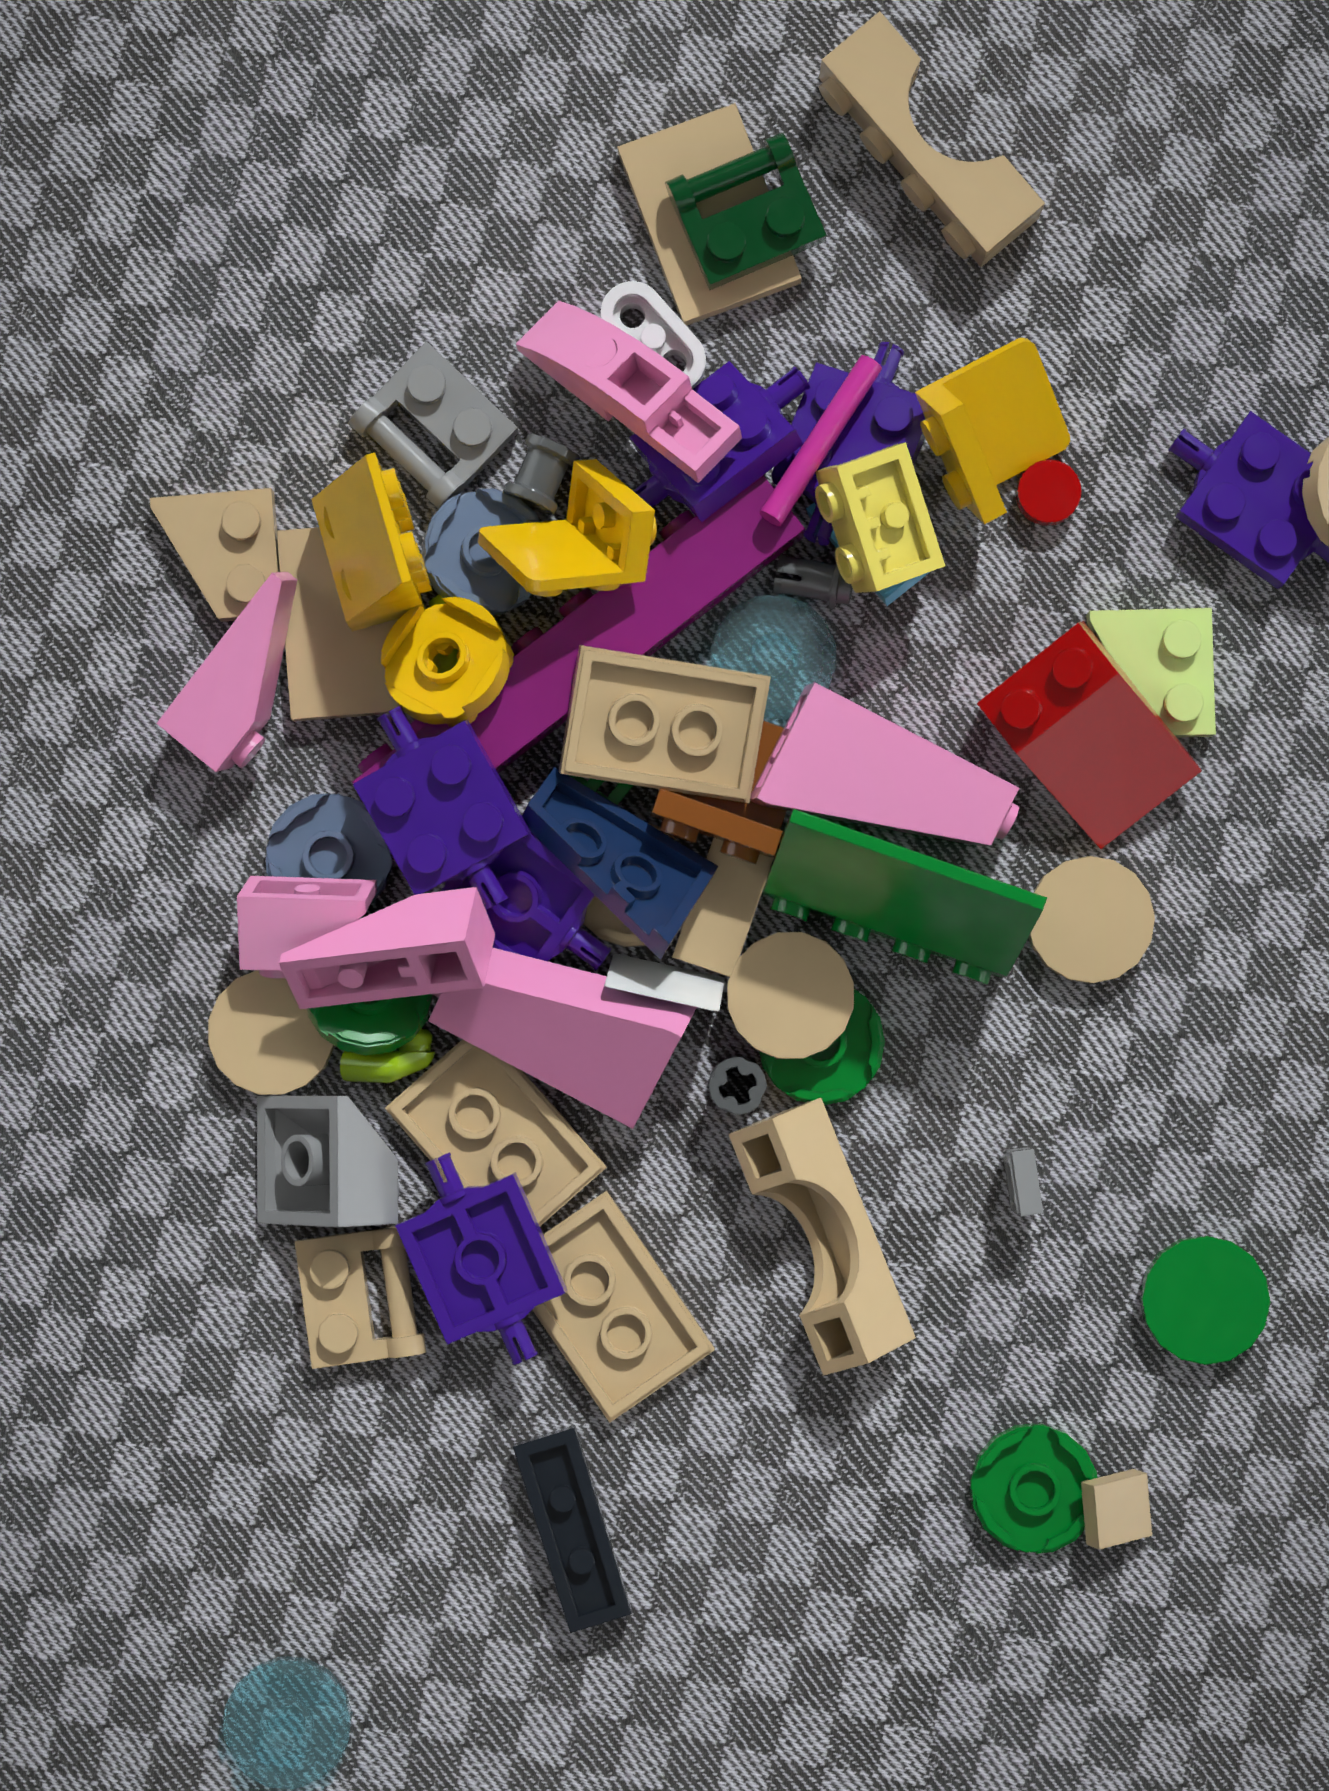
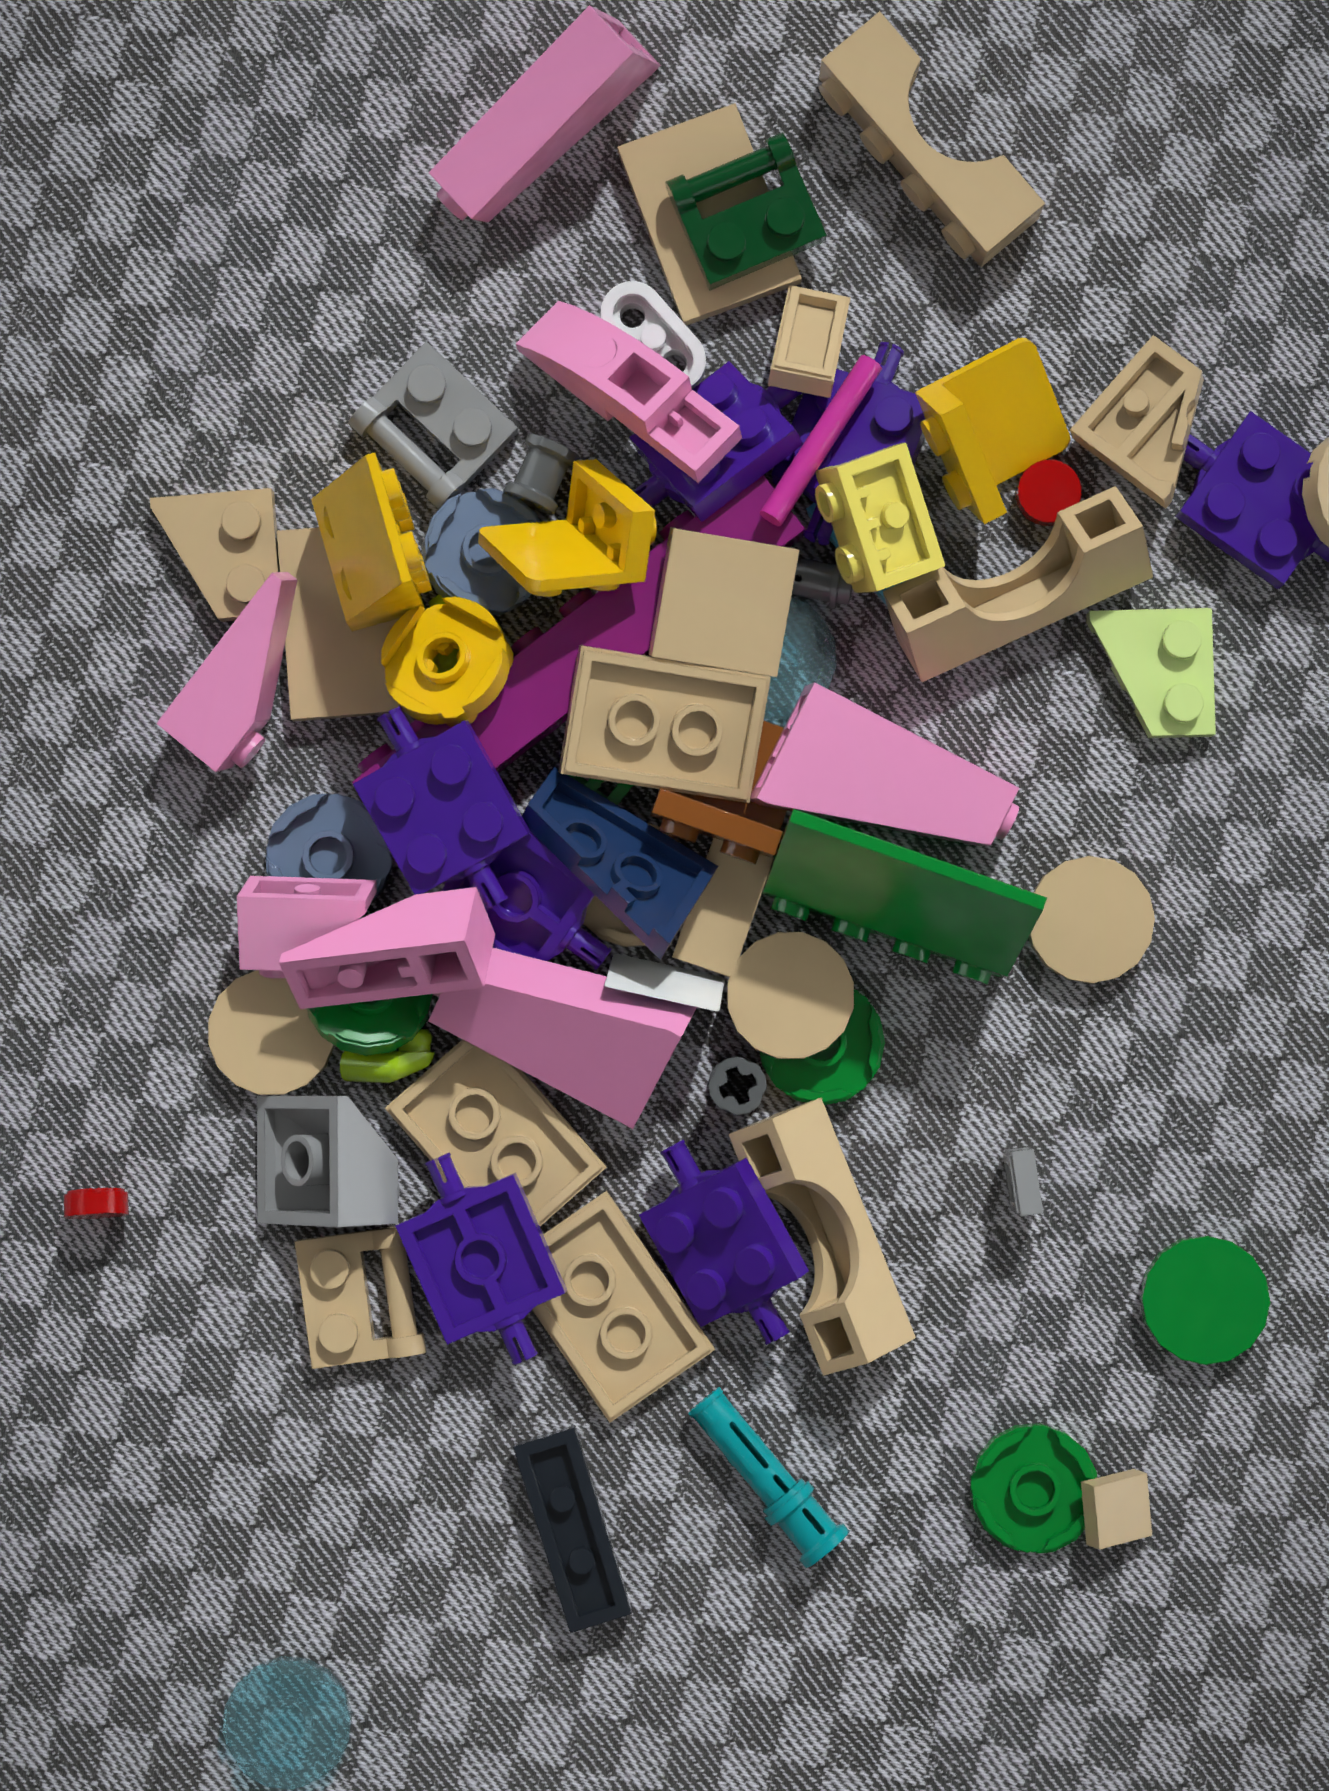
red slope [976,621,1202,849] -> none
none -> red tile [63,1188,129,1219]
none -> bright pink slope [429,5,661,222]
none -> dark purple plate [639,1139,809,1345]
none -> tan tile [649,527,799,677]
none -> teal pin [688,1387,850,1568]
none -> tan tile [768,285,850,398]
none -> tan arch [883,486,1153,682]
none -> tan wing [1070,335,1204,509]

